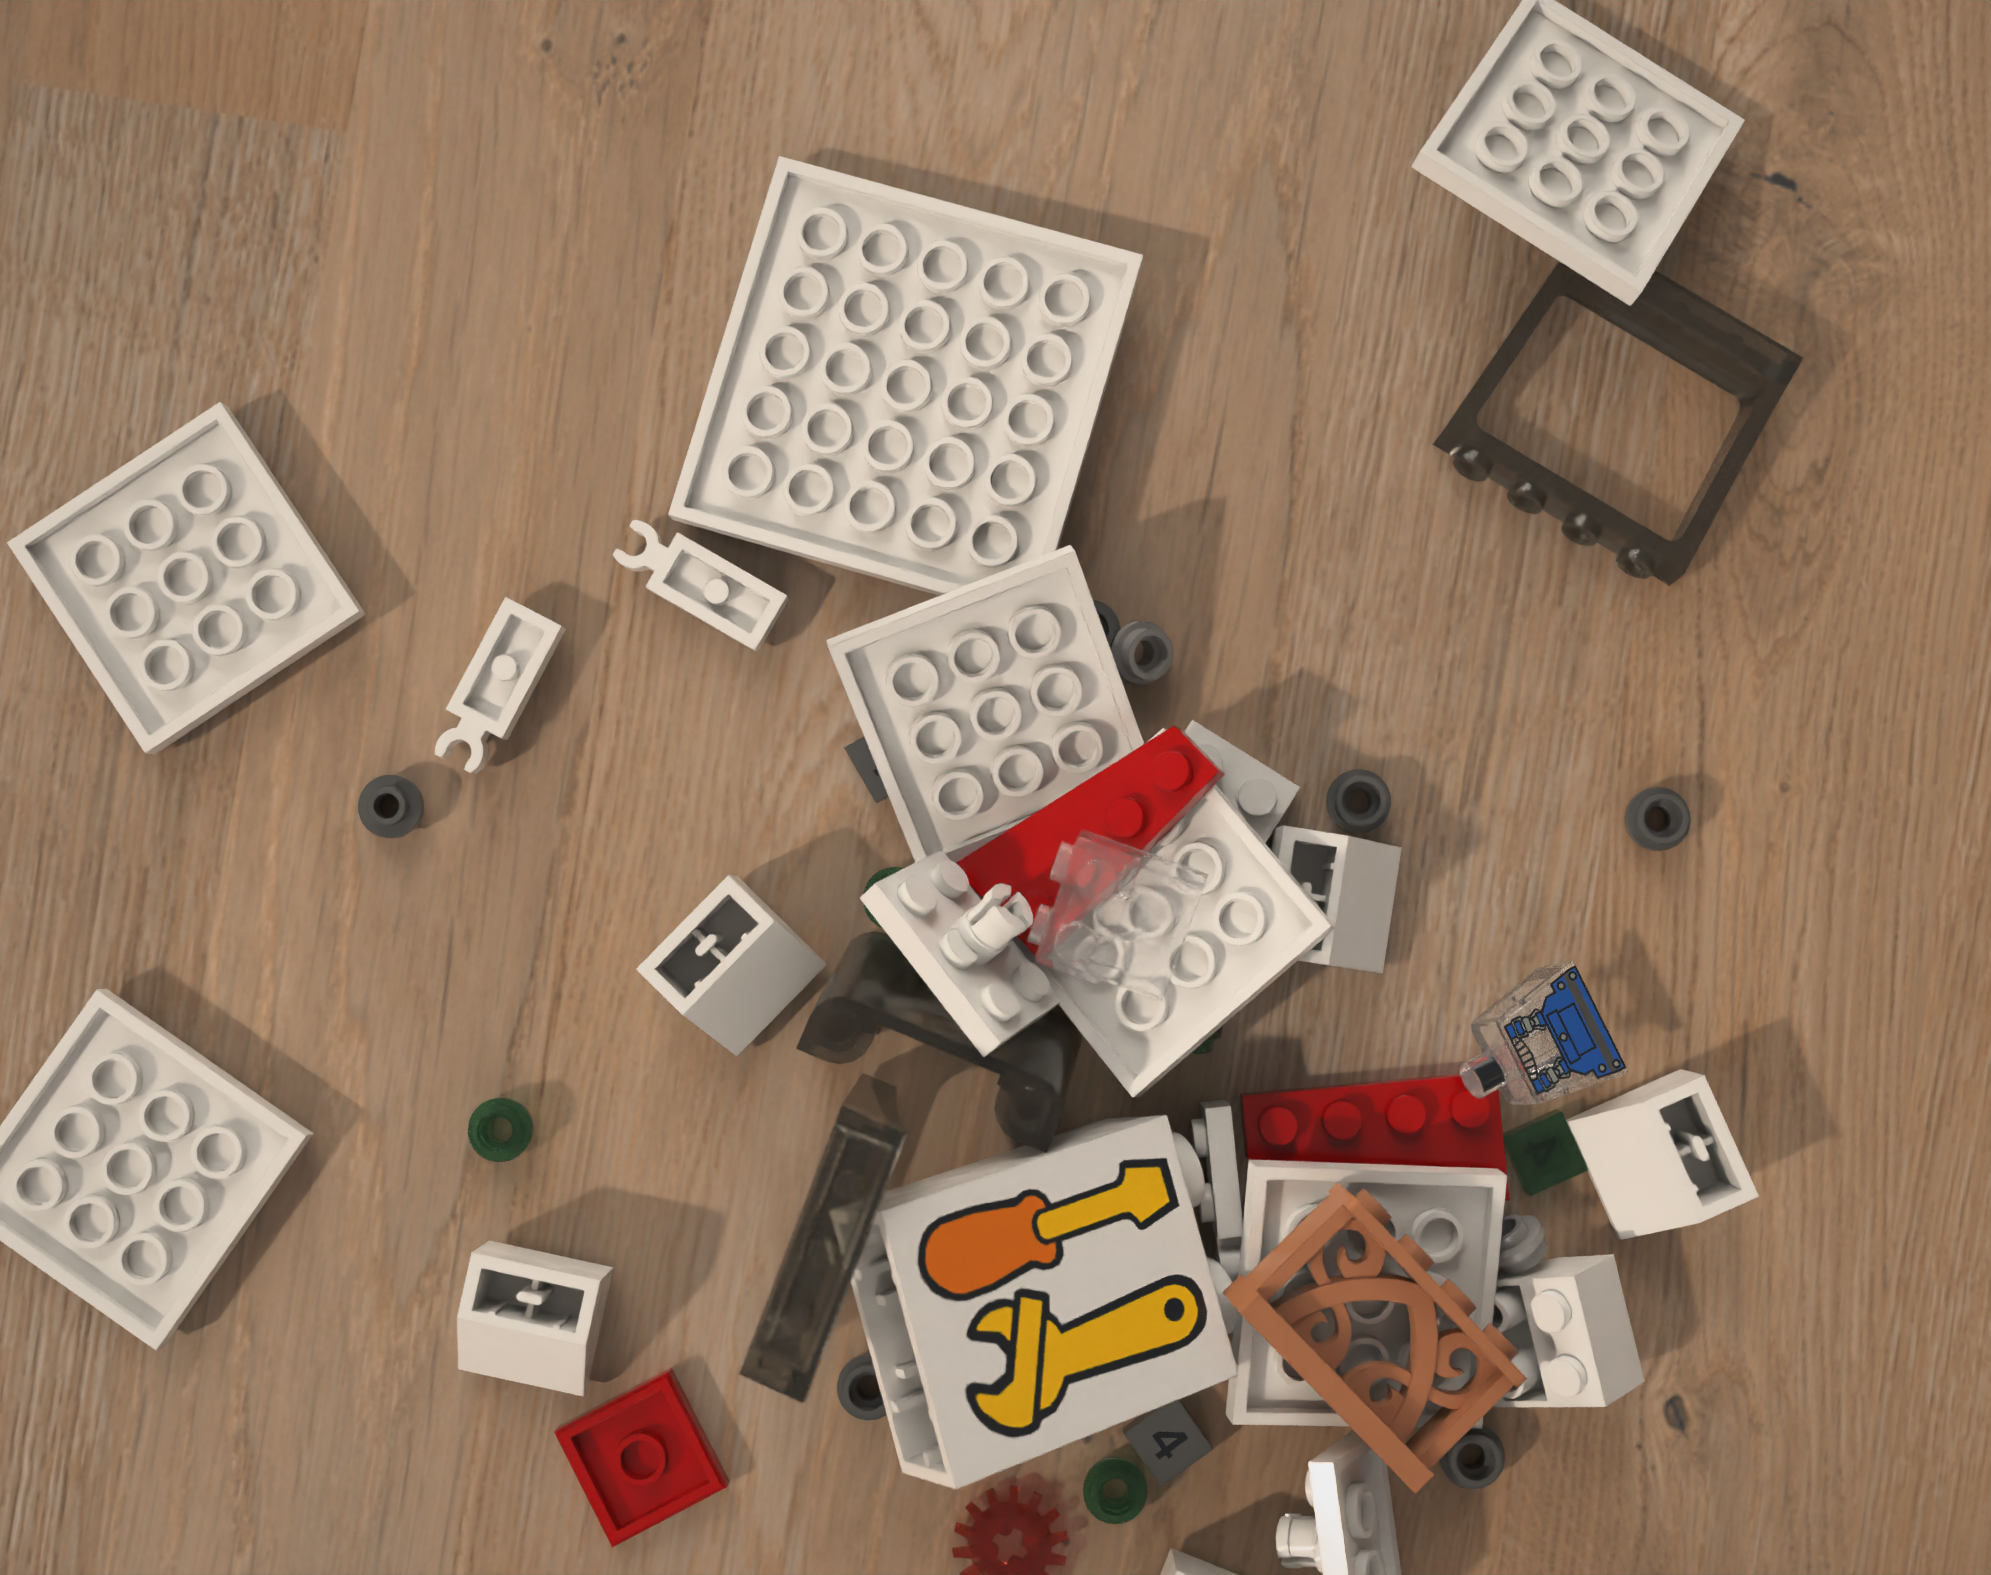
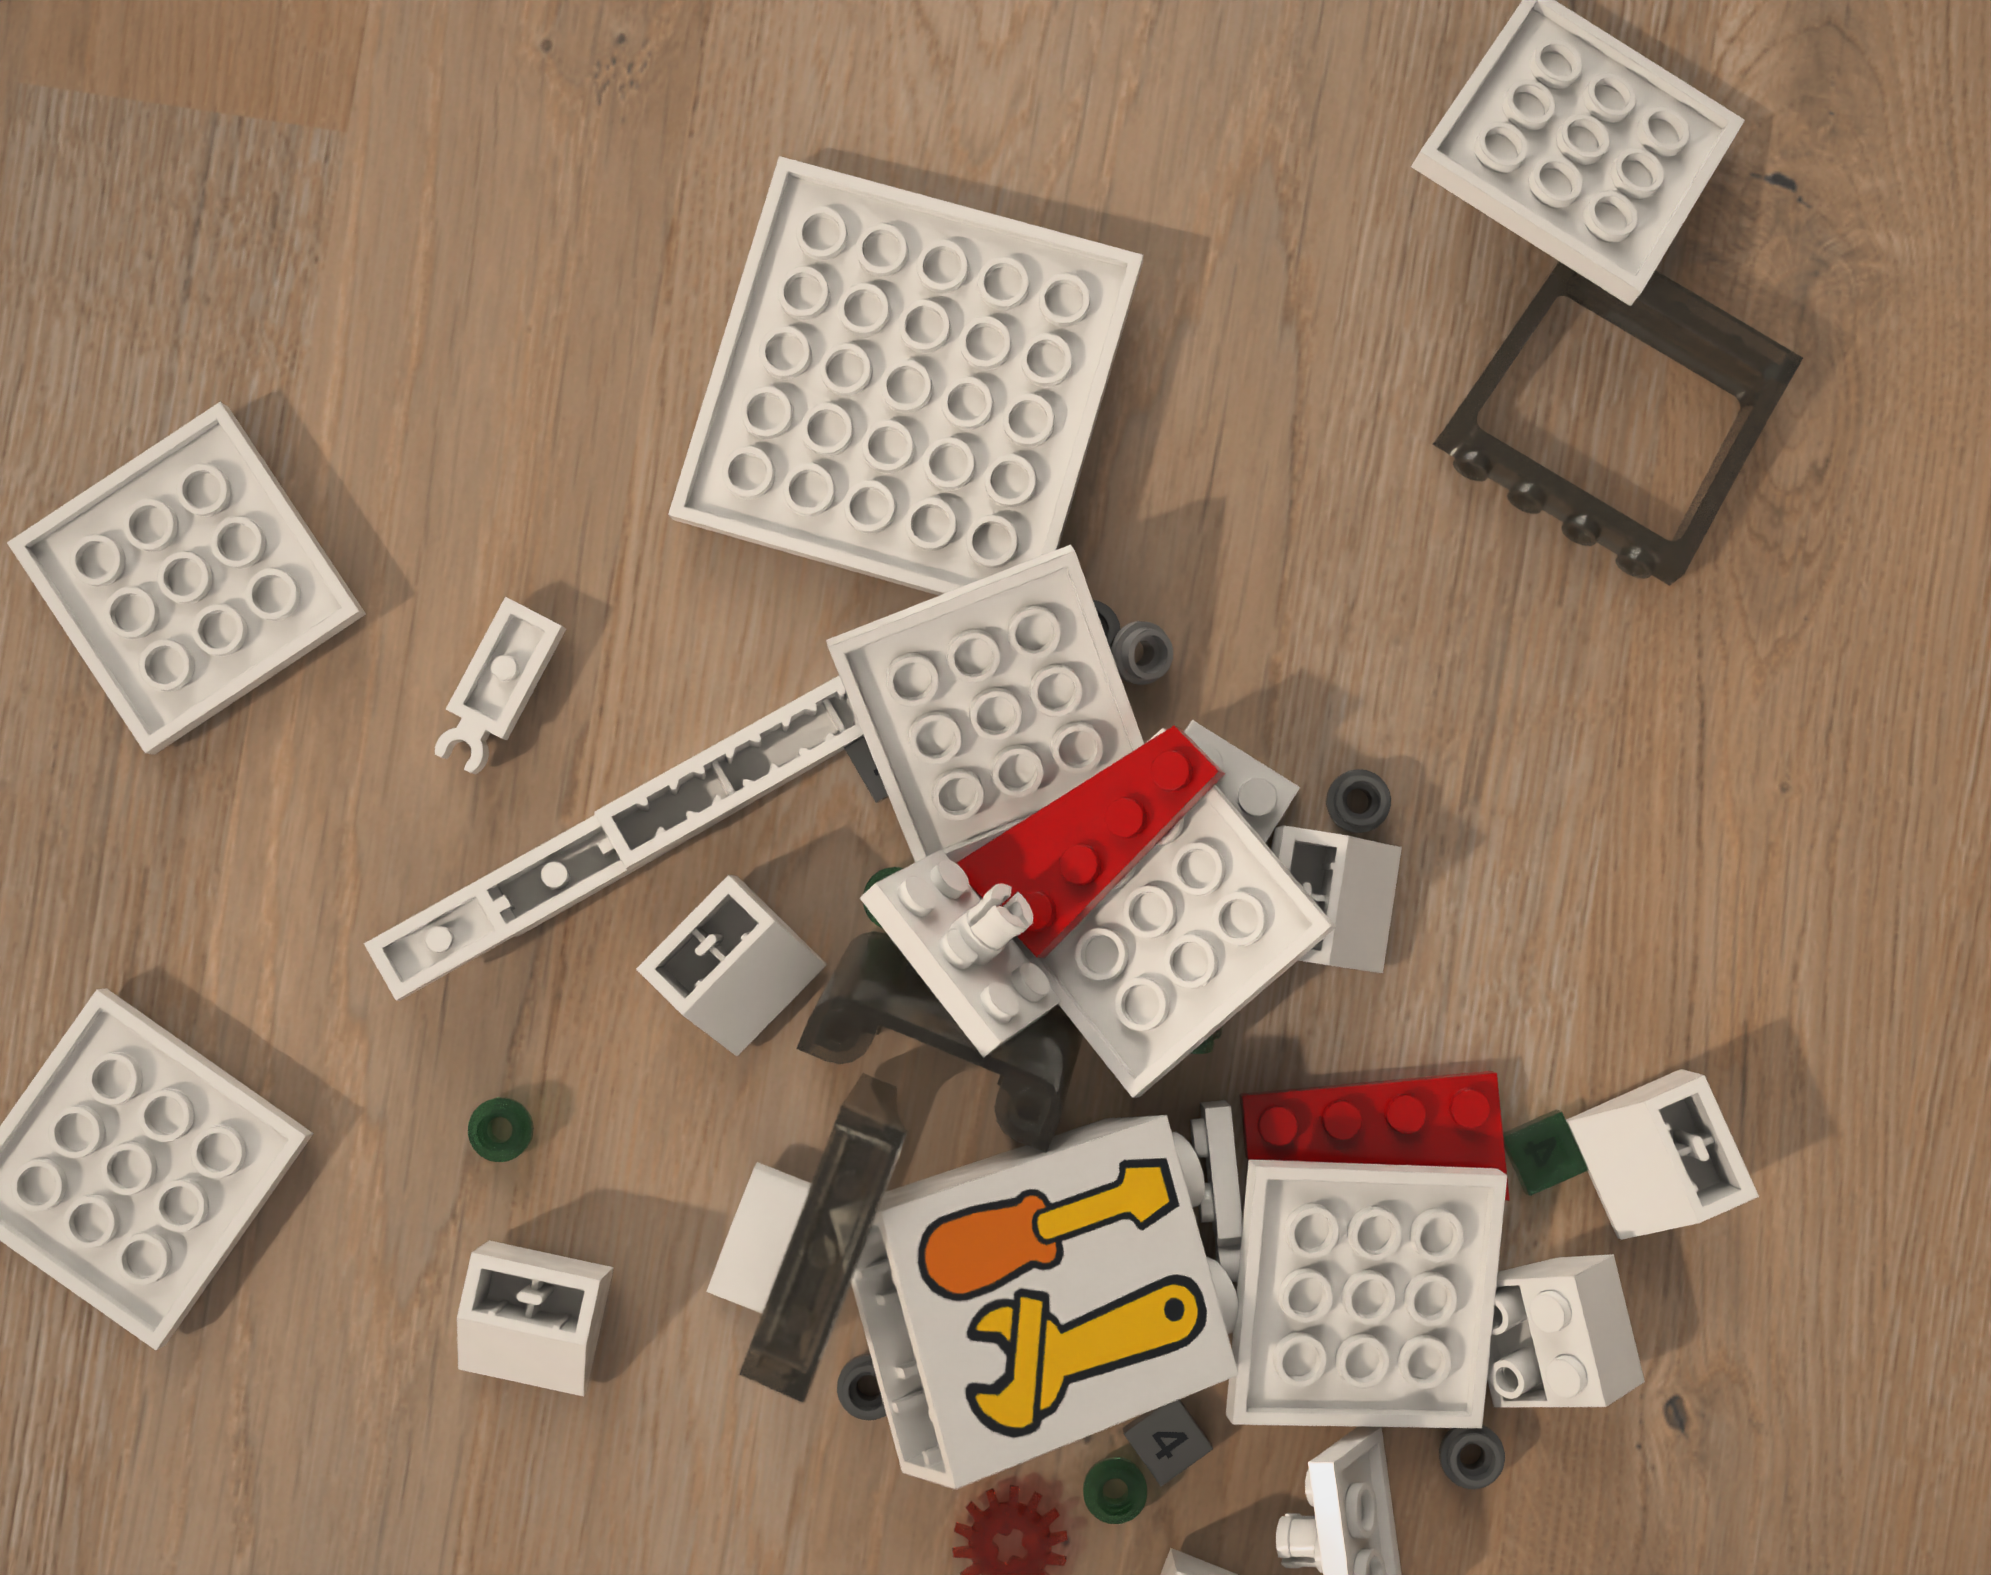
dark grey plate [358,775,424,838] -> none
red tile [554,1367,730,1547] -> none
white plate [613,520,789,653] -> none
clear plate [1028,829,1208,1002] -> none
nougat fence [1222,1182,1527,1494] -> none
torso [1459,961,1628,1106] -> none
light grey plate [1498,1214,1548,1275] -> none
dark grey plate [1624,787,1691,851] -> none
none -> white slope [364,676,864,1001]
none -> white slope [707,1162,817,1315]

